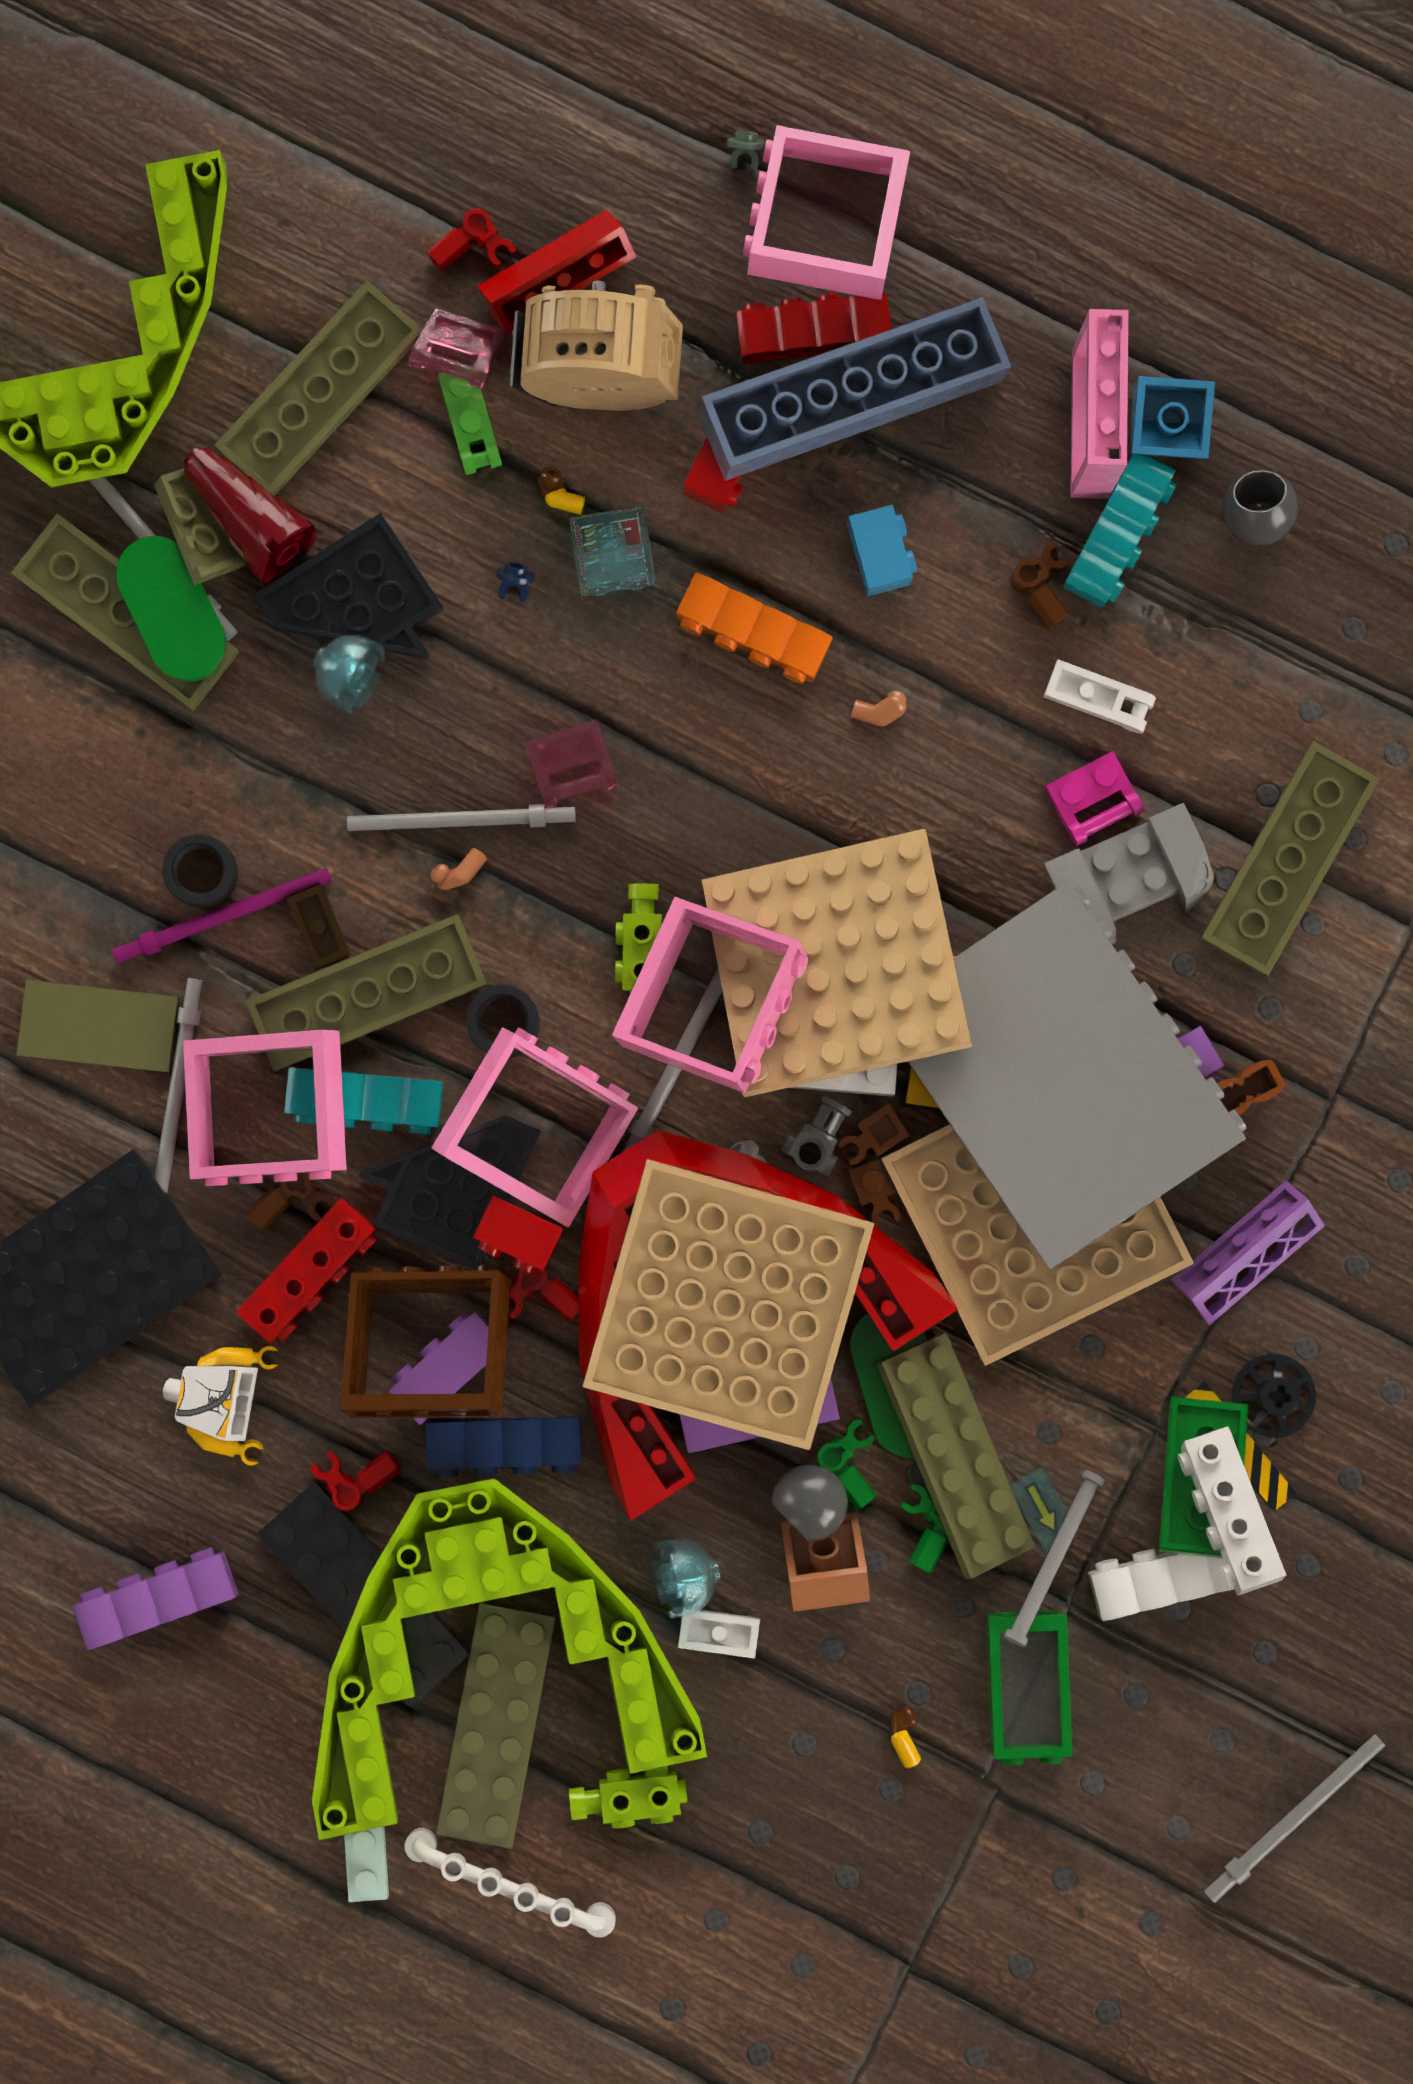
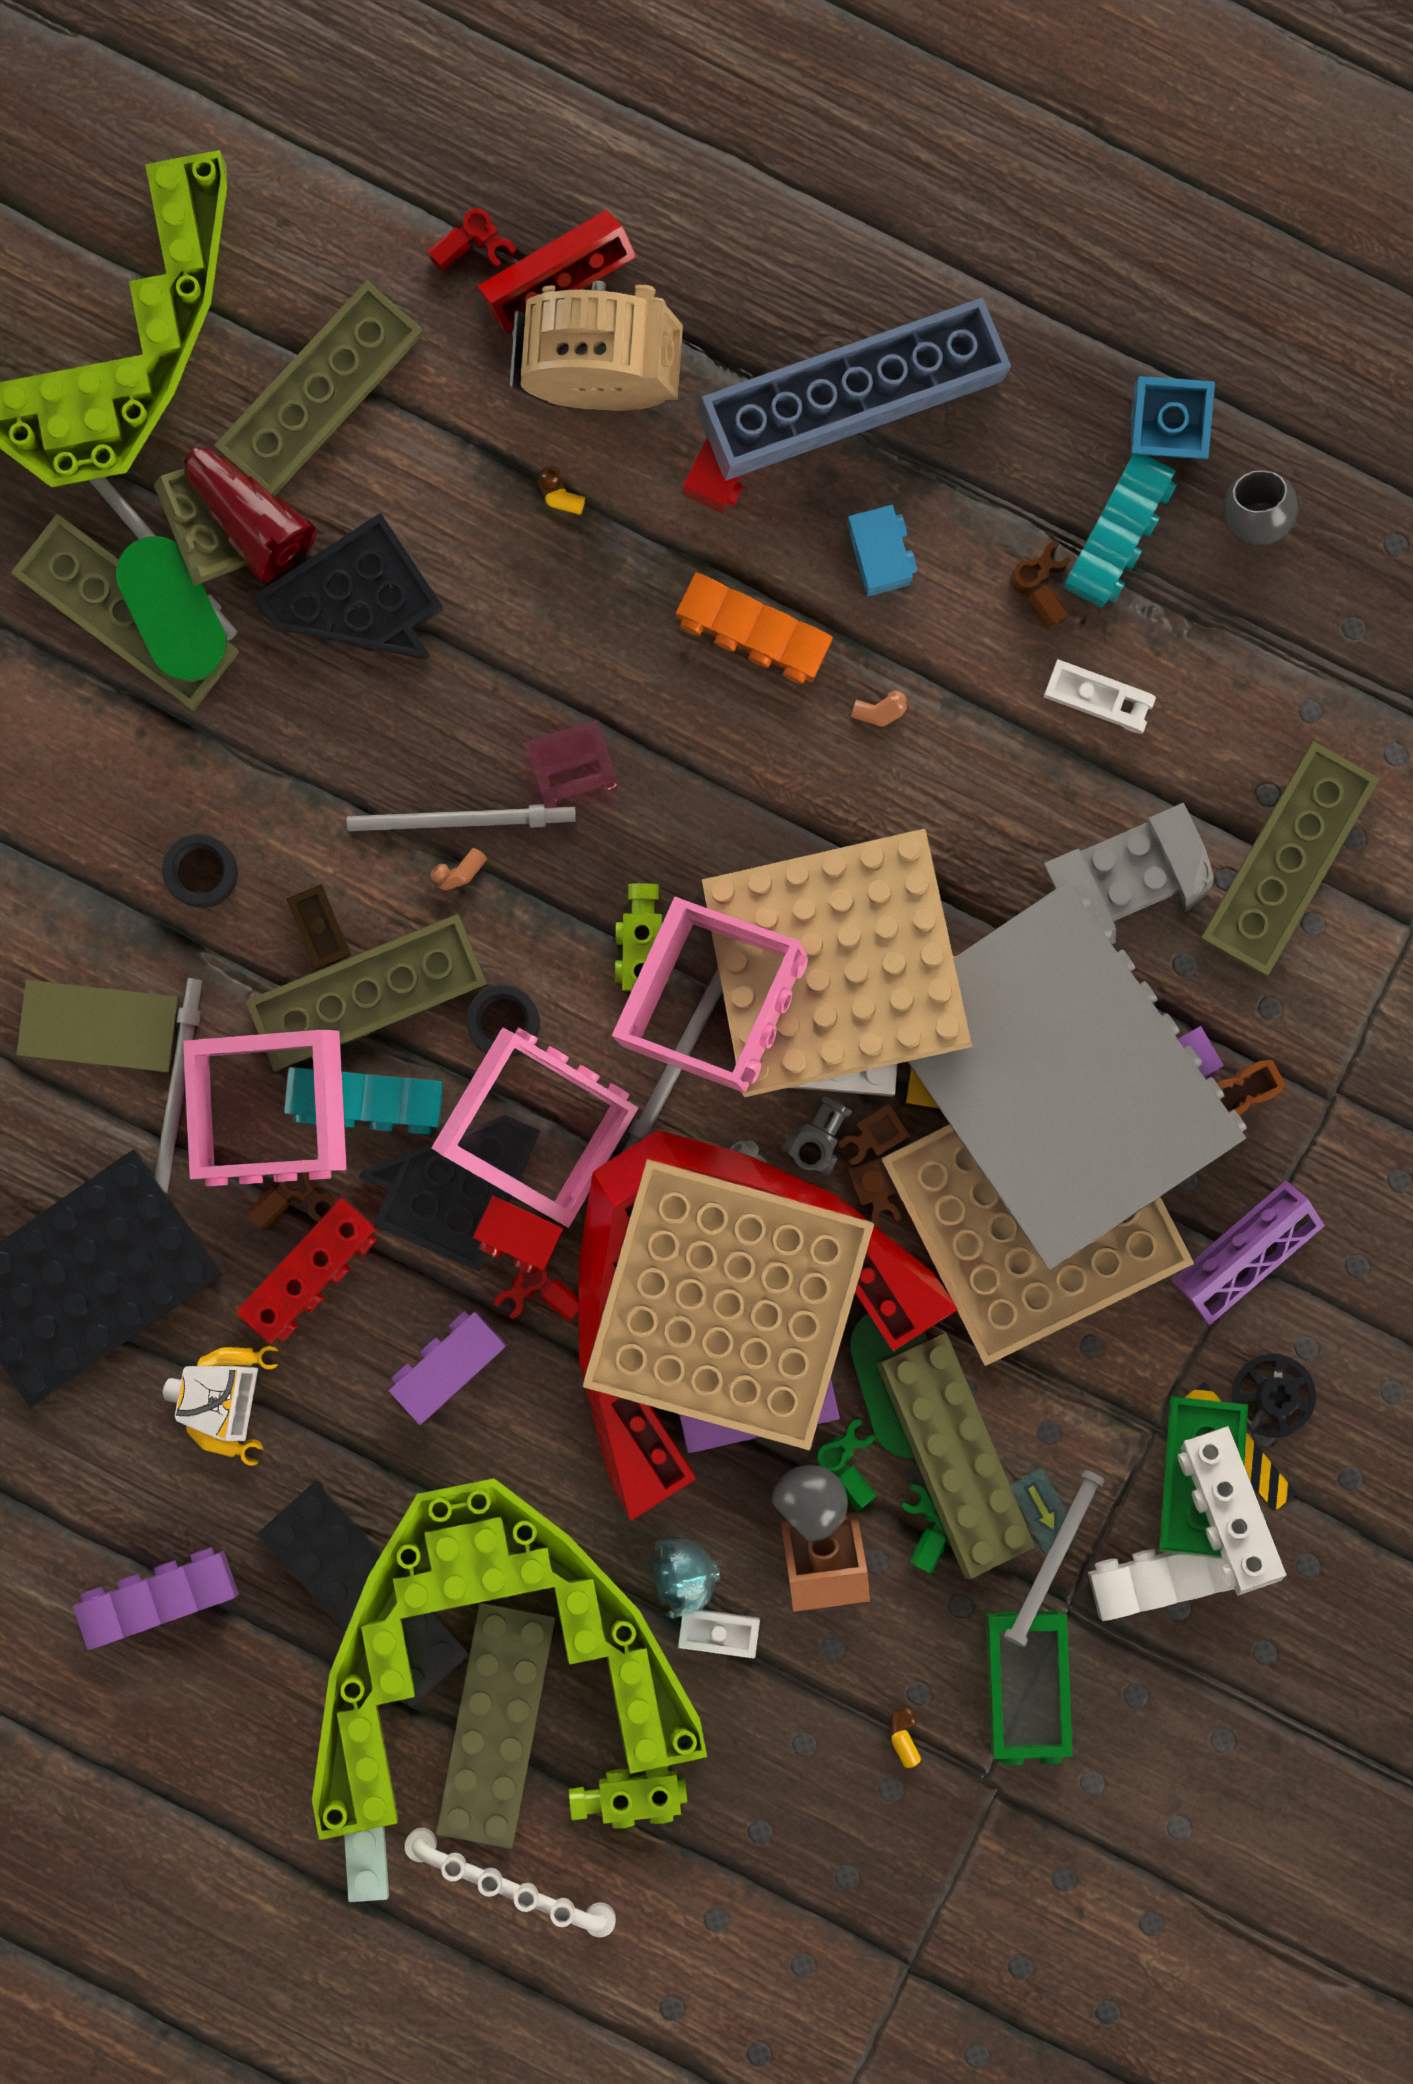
magenta bar [112,868,332,964] -> none
red bar [310,1451,403,1511] -> none
clear light blue cylinder [313,635,385,714] -> none
reddish brown window [340,1265,510,1418] -> none
clear pink plate [409,308,505,389] -> none
dark blue brick [425,1416,582,1477] -> none
bright green plate [438,364,502,475] -> none
dark blue plate [496,562,535,602] -> none
clear light blue slope [569,506,656,596] -> none
sand green plate [727,131,765,170] -> none
red brick [736,293,891,364] -> none
bright pink window [742,125,910,300] -> none
dark pink plate [1044,751,1145,846] -> none
bright pink window [1070,309,1128,499] -> none
light grey bar [1204,1734,1385,1903] -> none

